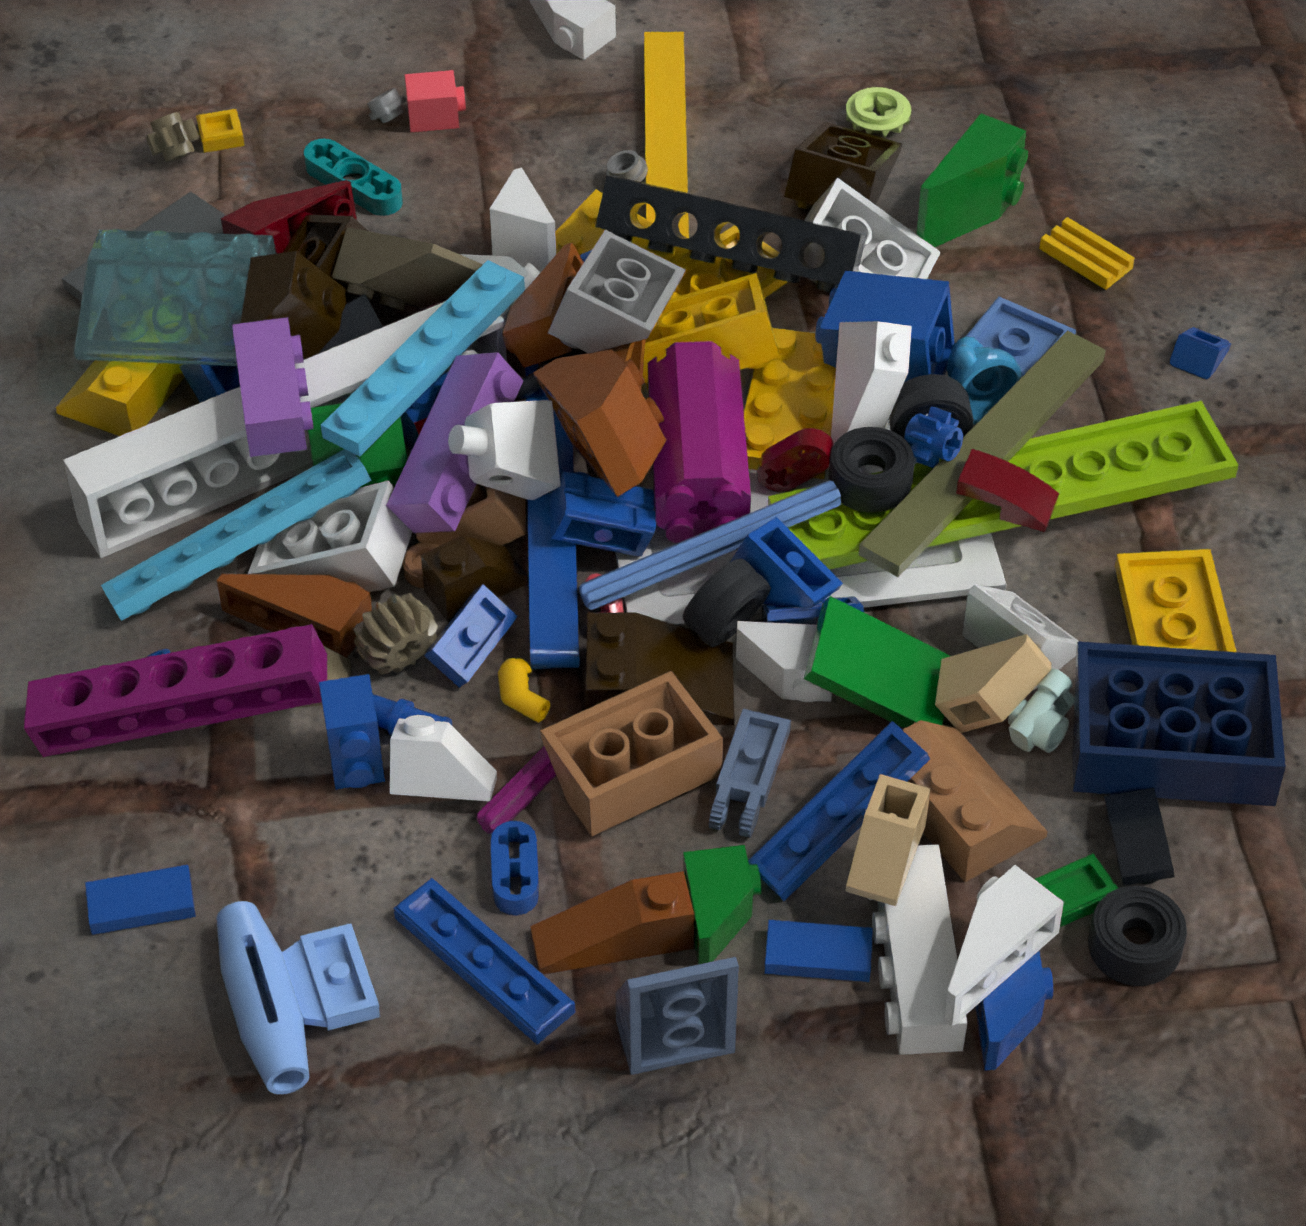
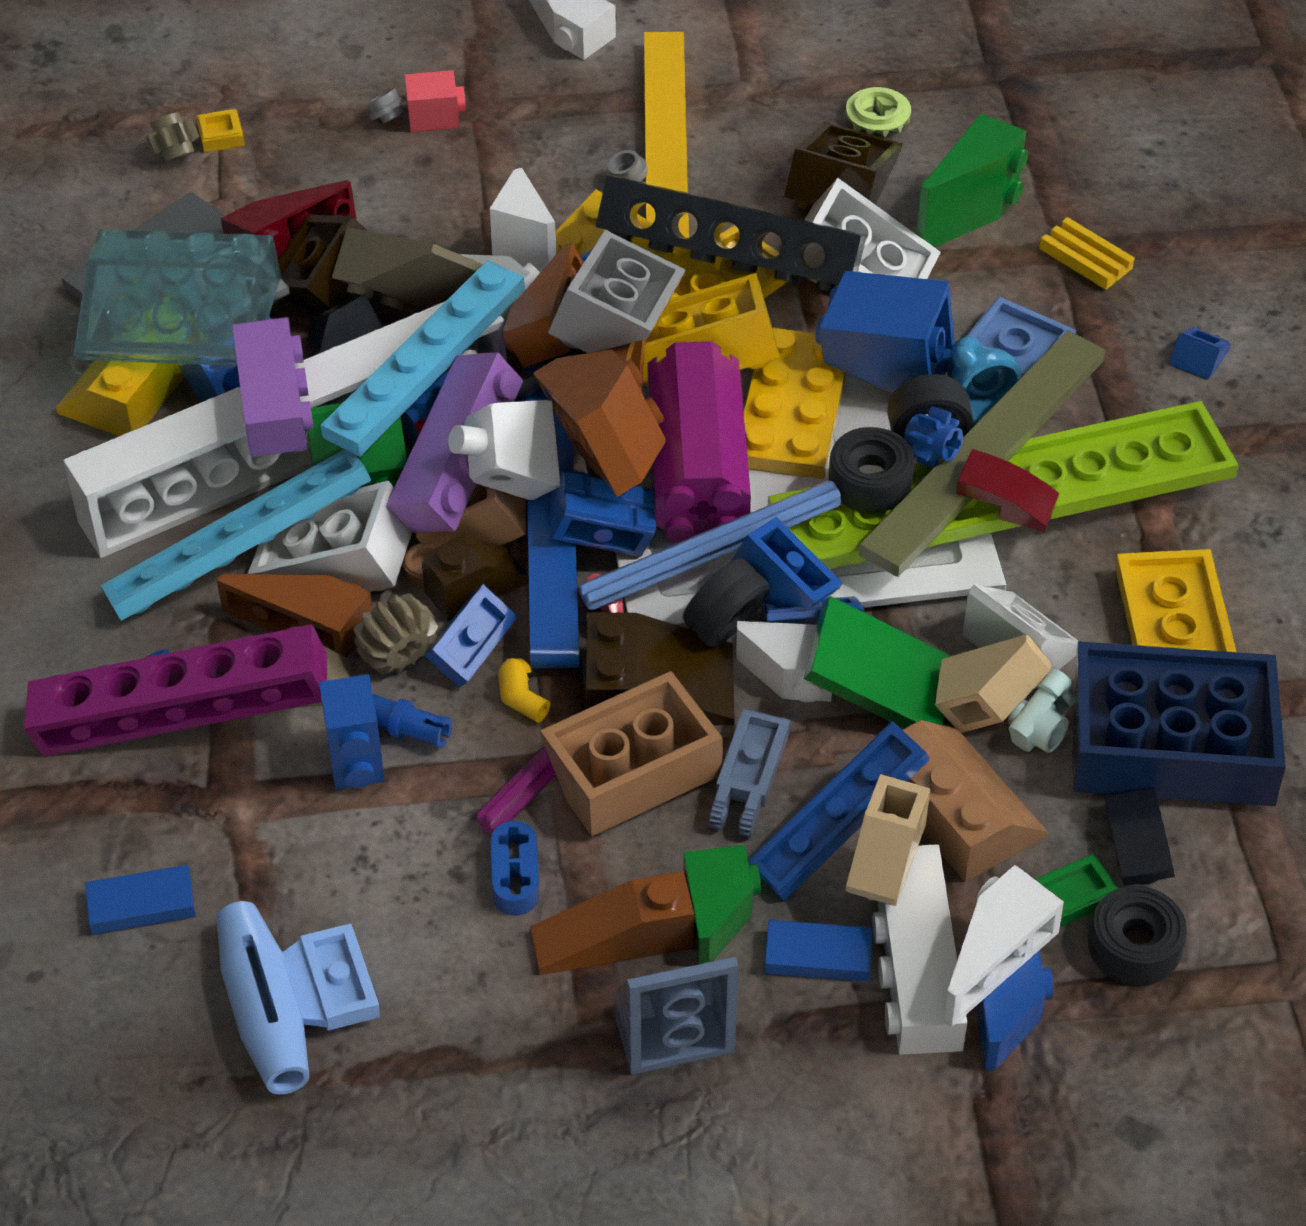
dark brown slope [240,251,346,360] -> none
teal beam [304,139,403,216] -> none
white slope [390,715,497,801] -> none
blue tile [393,878,576,1045] -> none
dark red beam [756,428,834,492] -> none
white slope [831,321,912,444] -> none

